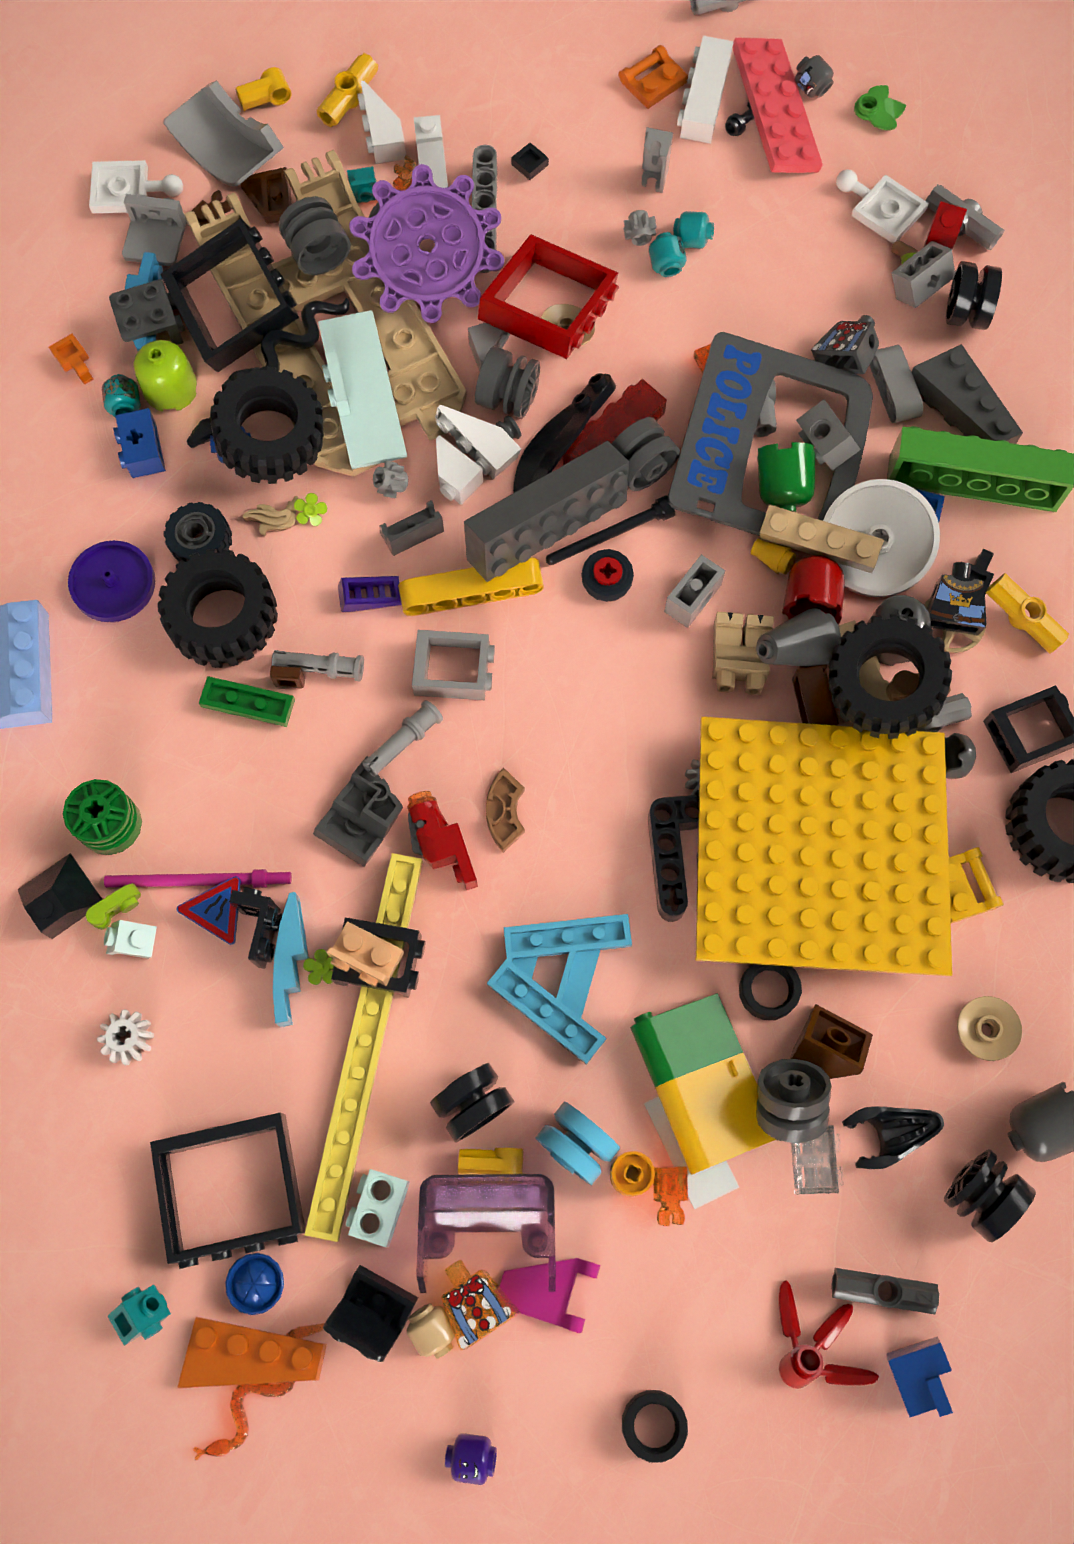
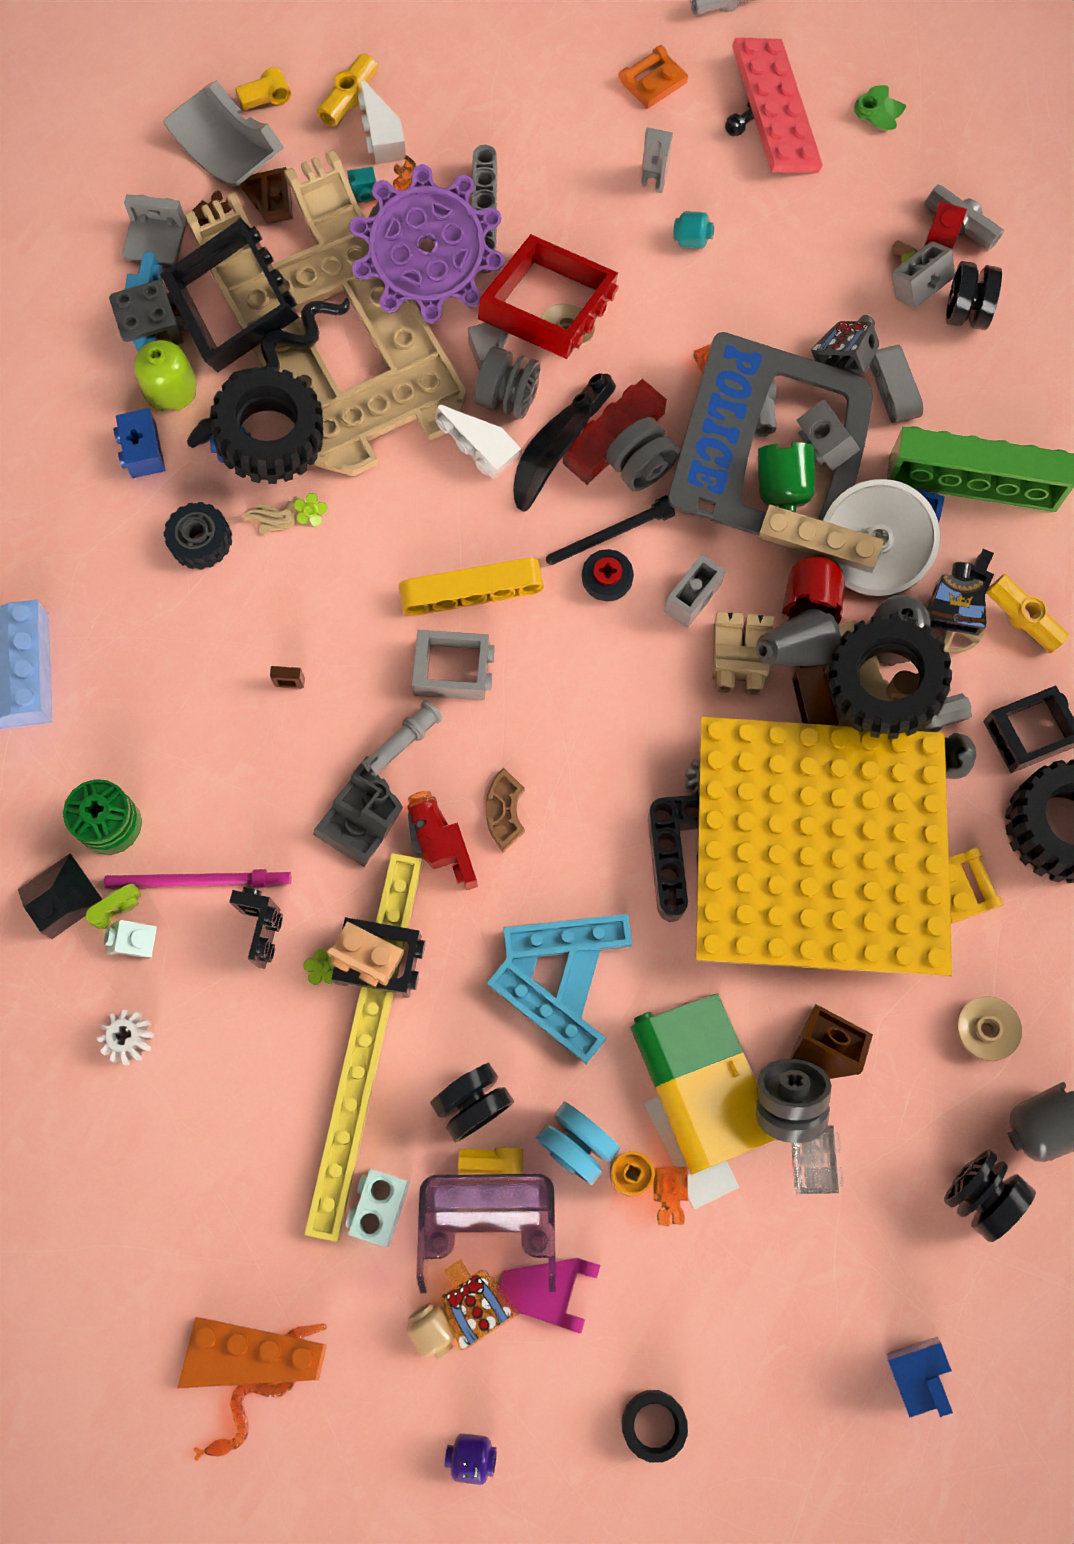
orange plate [48,333,93,385] -> none
dark purple piece [68,540,155,622] -> none
white plate [89,160,183,214] -> none
teal head [101,374,141,418] -> none
teal brick [107,1285,171,1346] -> none
black window [150,1112,305,1269] -> none
black tyre [157,549,278,668] -> none
piece [177,876,241,945] -> none
green plate [199,676,295,727] -> none
blue hat [225,1253,284,1315] -> none
light grey pin [272,650,364,682] -> none
medium azure slope [273,892,309,1028] -> none
dark grey wheel [278,196,351,275] -> none
light aqua bracket [318,310,407,469] -> none
black bracket [323,1265,419,1362] -> none
dark purple slope [338,576,401,612] -> none
light grey gear [373,461,409,498] -> none
dark grey hinge [379,500,444,556] -> none
white slope [413,115,448,188] -> none
white slope [436,435,484,505] -> none
dark grey brick [464,441,629,582] -> none
dark grey bush [495,415,522,439] -> none
black plate [511,142,549,180] -> none
light grey gear [623,210,657,246] -> none
teal head [649,232,687,277] -> none
white brick [677,36,734,144] -> none
black tyre [739,964,802,1020] -> none
yellow cone [750,539,796,575] -> none
red plant [779,1280,879,1389] -> none
dark grey head [795,55,834,98] -> none
dark grey piece [831,1267,939,1315] -> none
white plate [836,169,929,244] -> none
black animal [842,1106,944,1170] -> none
dark grey wedge [912,344,1023,444] -> none

